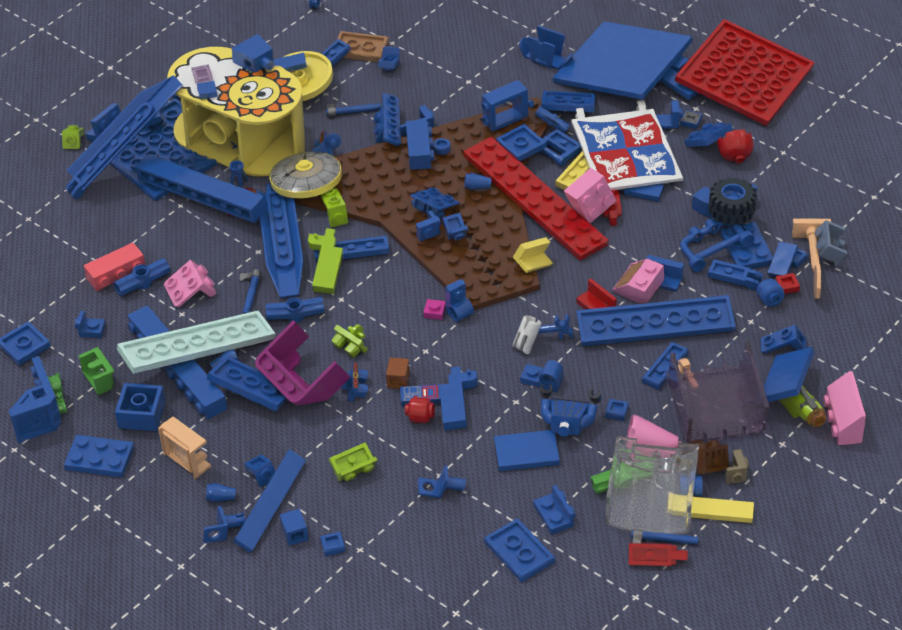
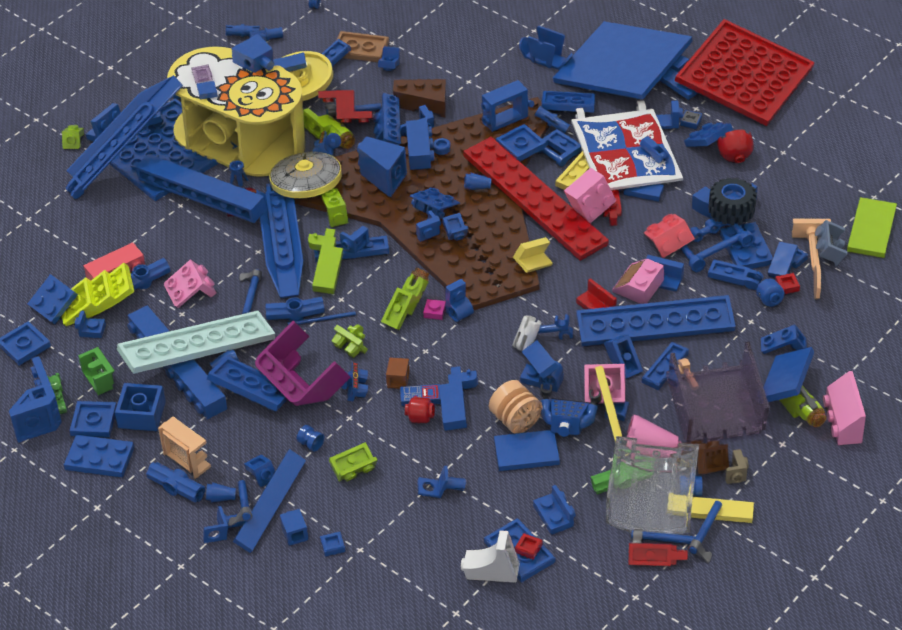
none -> blue plate [28,274,78,324]
none -> neon yellow slope [62,263,134,326]
none -> blue plate [70,401,117,437]
none -> blue piece [146,462,206,502]
none -> blue pin [226,24,260,37]
none -> blue piece [228,480,252,526]
none -> blue axle [249,27,283,41]
none -> blue axle [287,311,356,325]
none -> blue wheel [296,425,325,452]
none -> lime plate [303,108,355,149]
none -> red bracket [318,90,373,123]
none -> blue bracket [340,226,370,254]
none -> blue slope [357,136,407,197]
none -> lime plate [381,267,429,330]
none -> reddish brown wedge [393,79,447,118]
none -> white arch [461,531,520,582]
none -> light nougat wheel [489,380,543,434]
none -> red tile [514,533,543,560]
none -> blue tile [522,340,559,379]
none -> bright pink slope [584,364,626,404]
none -> light yellow tile [595,366,624,447]
none -> blue slope [604,335,643,378]
none -> blue bar [640,136,670,163]
none -> coral bracket [644,214,695,258]
none -> blue piece [688,500,722,563]
none -> lime tile [847,197,897,258]

